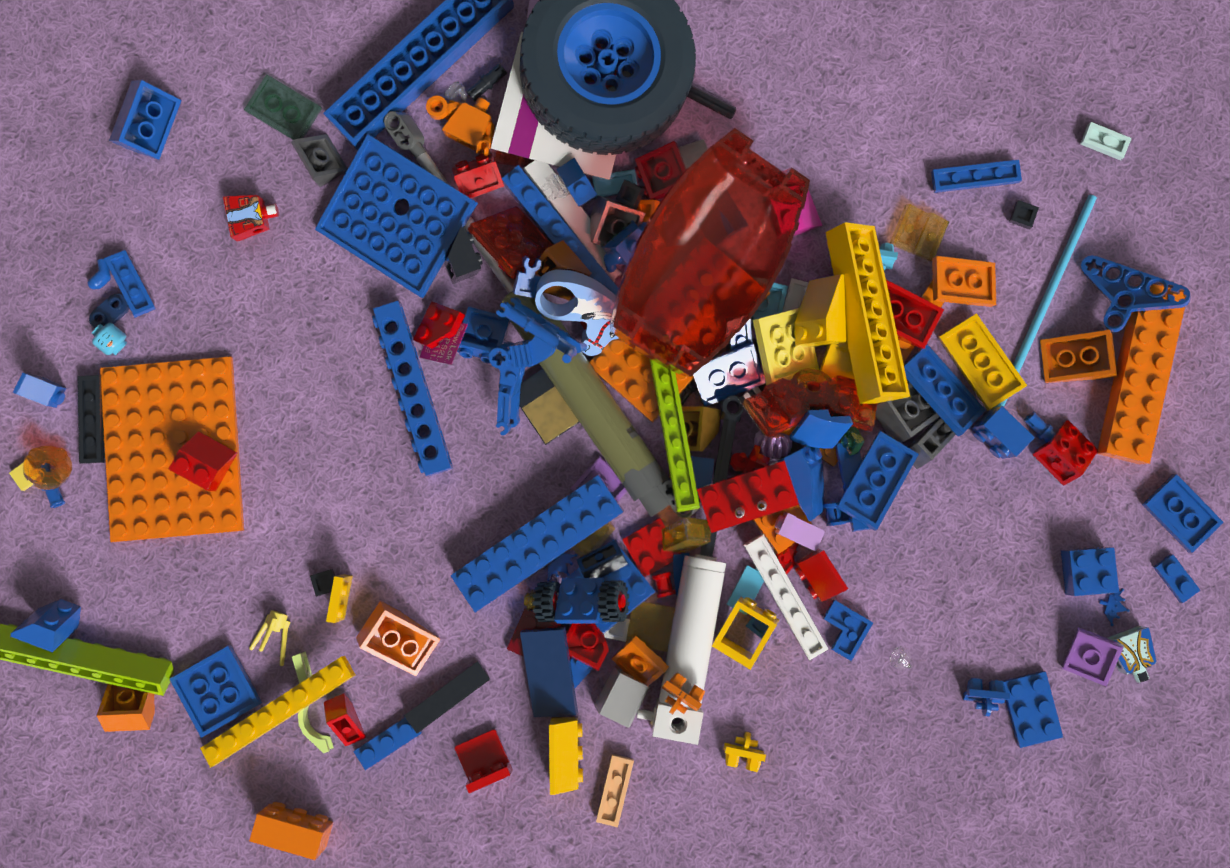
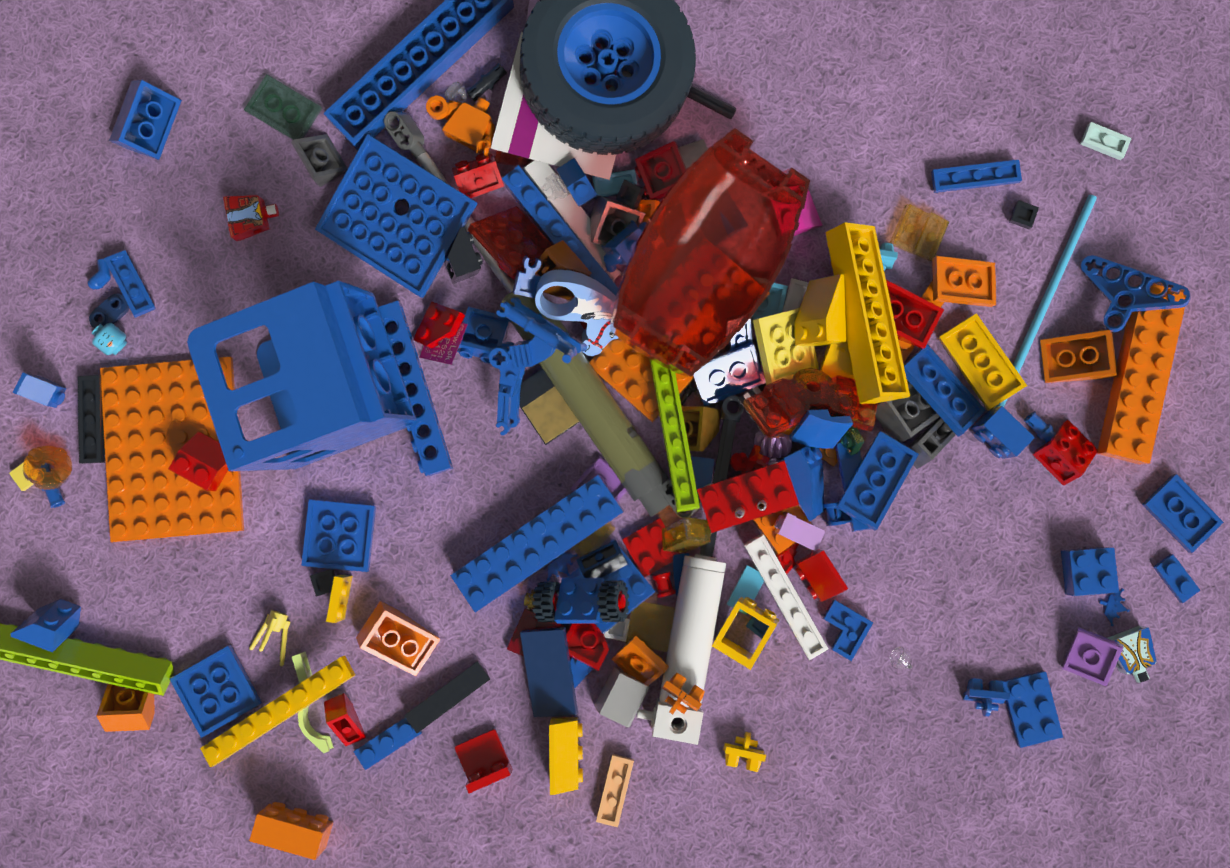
none -> blue piece [187,280,416,471]
none -> blue plate [301,500,376,572]

